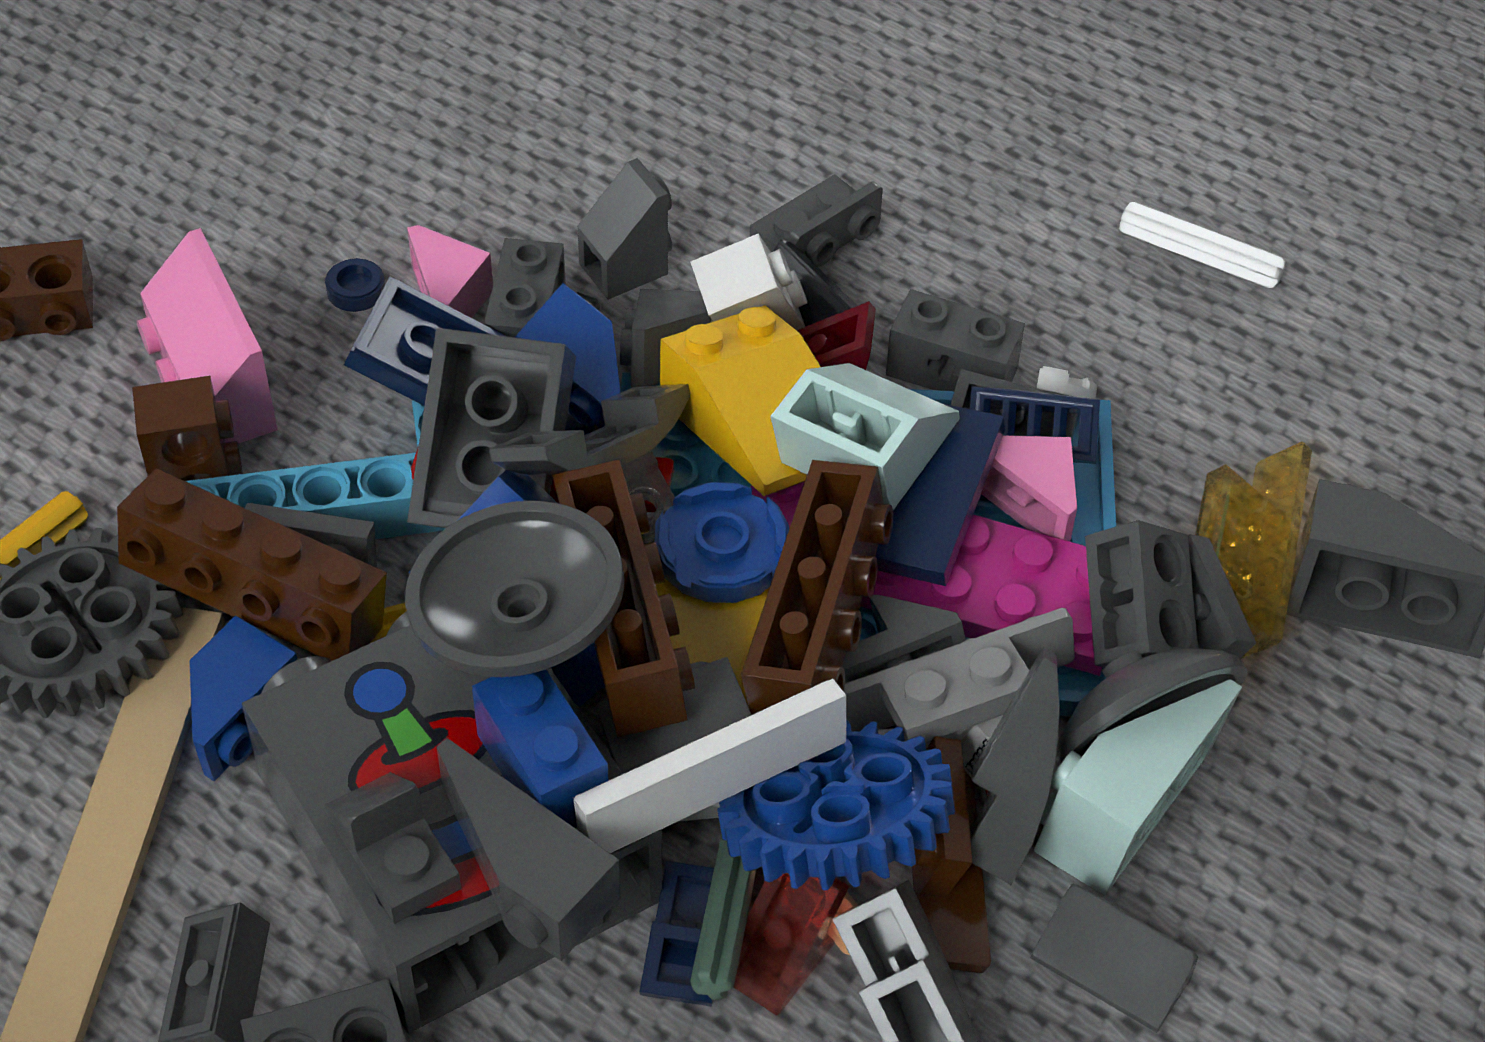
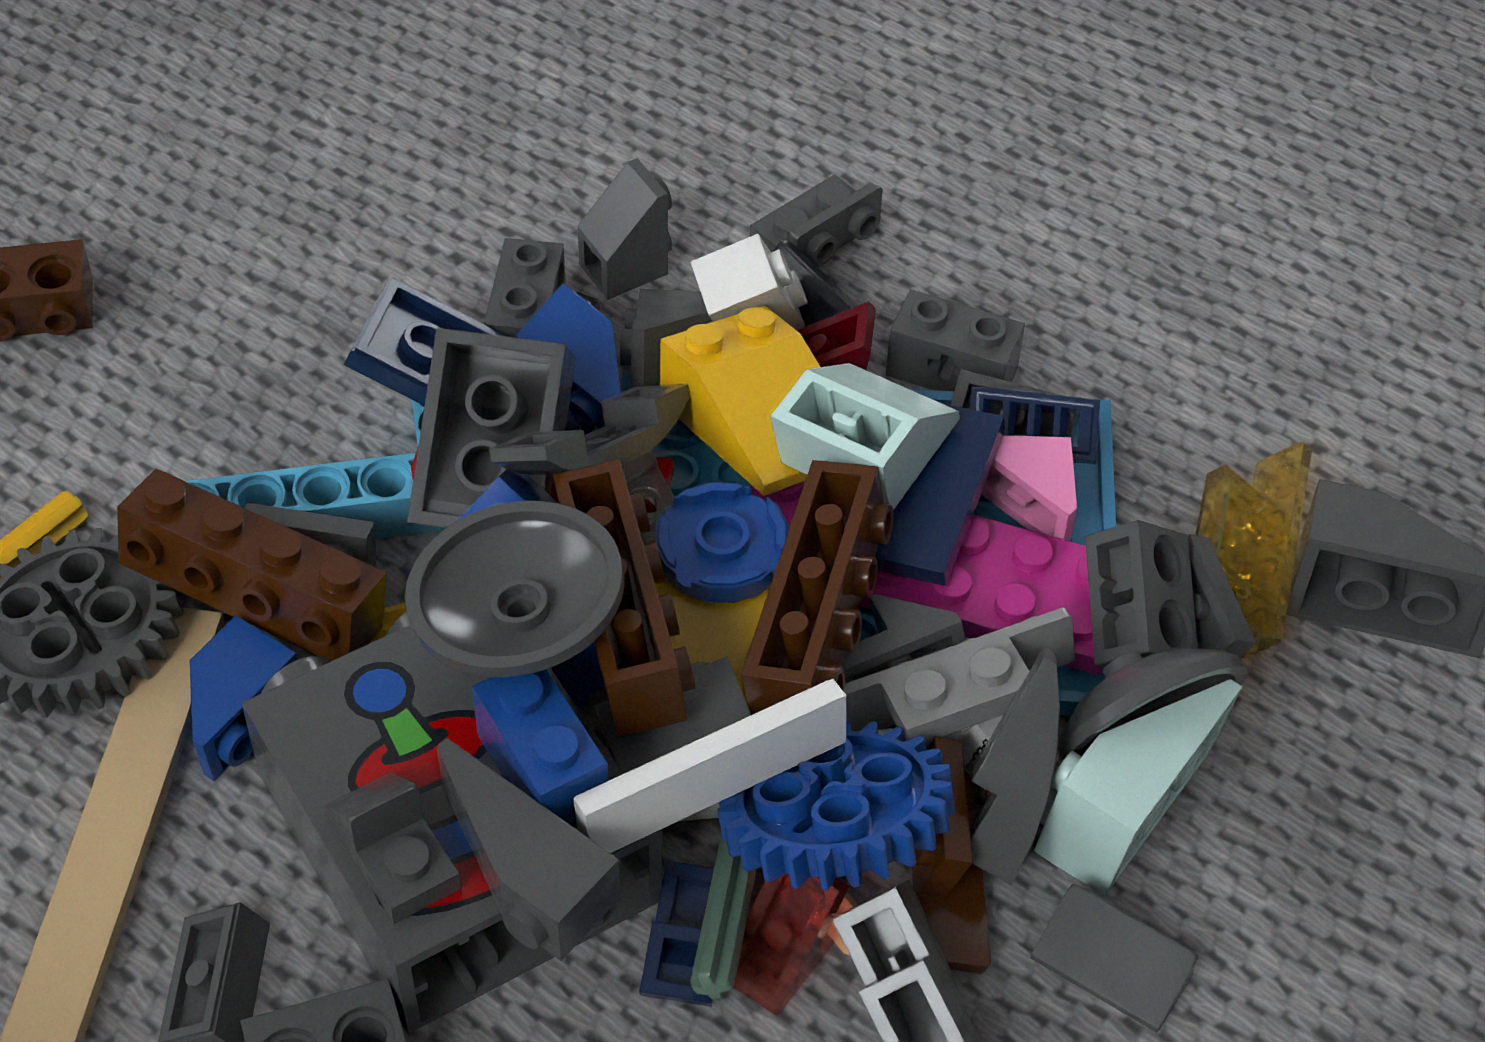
reddish brown brick [132,375,243,481] -> none
bright pink slope [137,228,278,444] -> none
dark blue tile [325,258,385,312] -> none
bright pink slope [407,225,493,318] -> none
white tile [1036,366,1097,399] -> none
white axle [1119,201,1286,289] -> none

